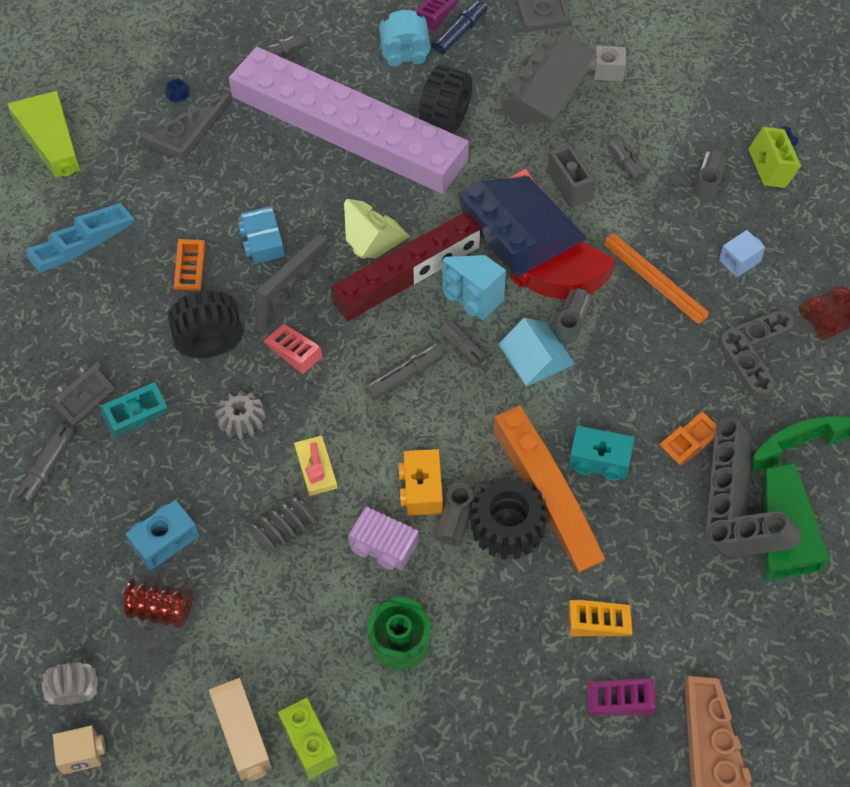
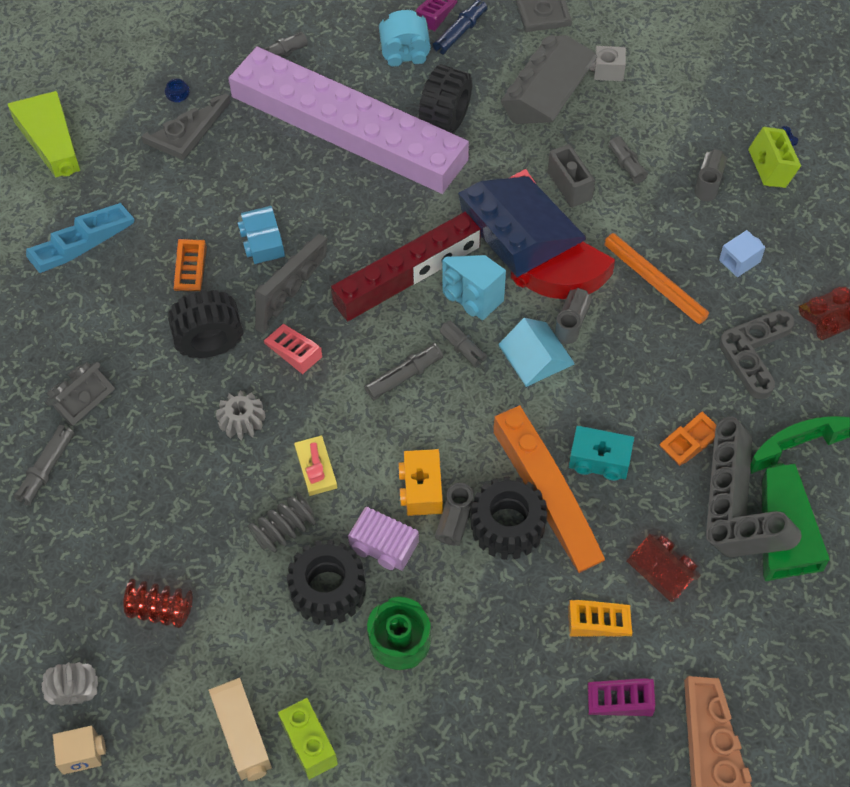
teal brick [101,382,167,439] -> none
dark azure brick [125,499,200,571] -> none
yellowish green slope [344,199,410,259] -> none
none -> black tyre [287,540,366,626]
none -> clear red bracket [626,534,701,602]

